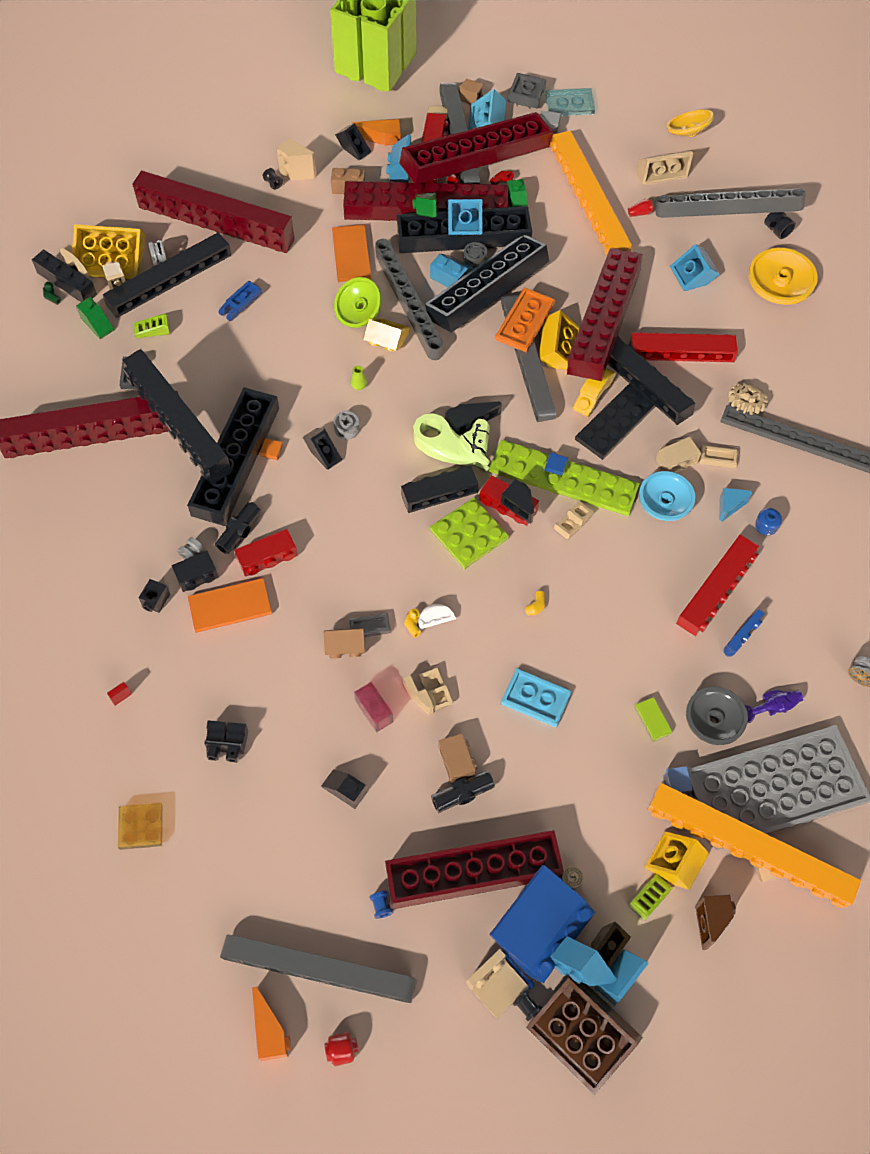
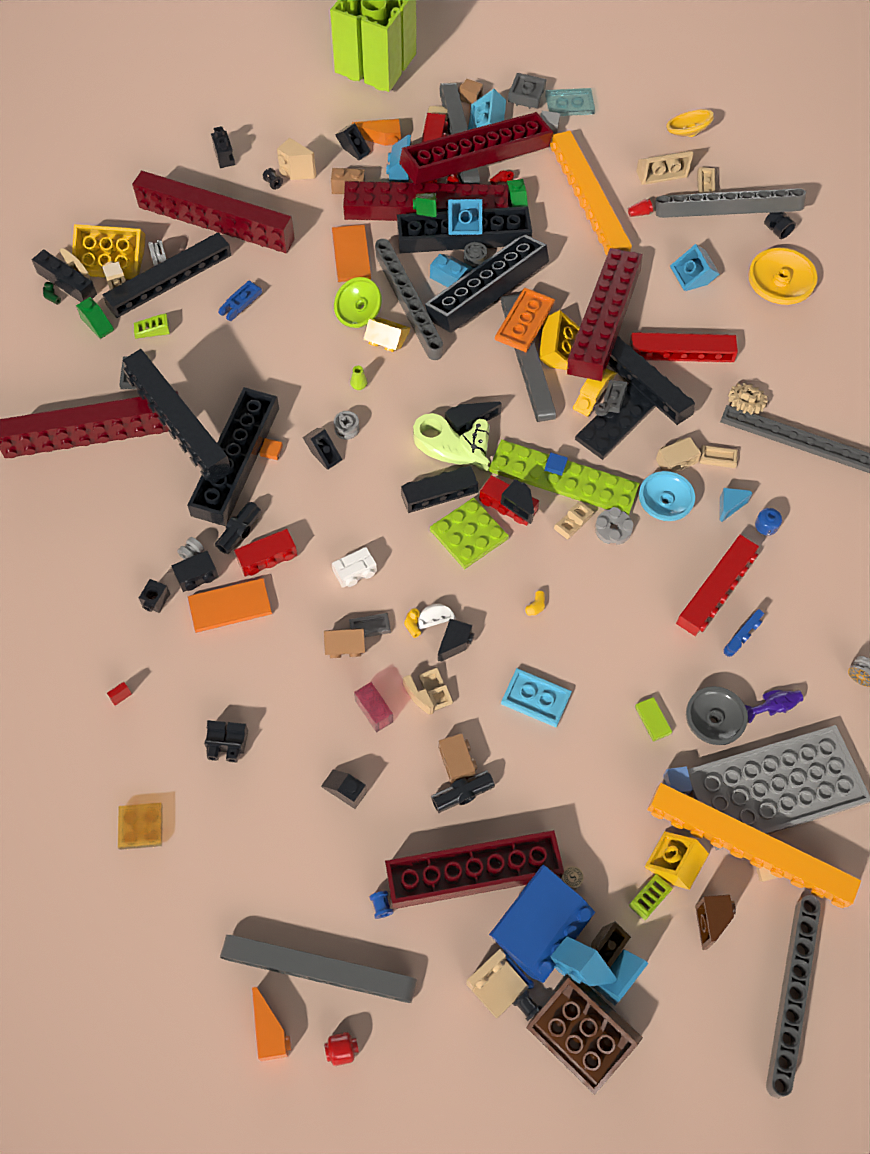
none -> black hips [211,126,235,169]
none -> white brick [332,547,377,588]
none -> black slope [438,619,475,662]
none -> dark grey hinge [594,380,627,416]
none -> light grey plate [595,507,634,545]
none -> tan plate [697,167,715,194]
none -> dark grey beam [766,895,821,1098]

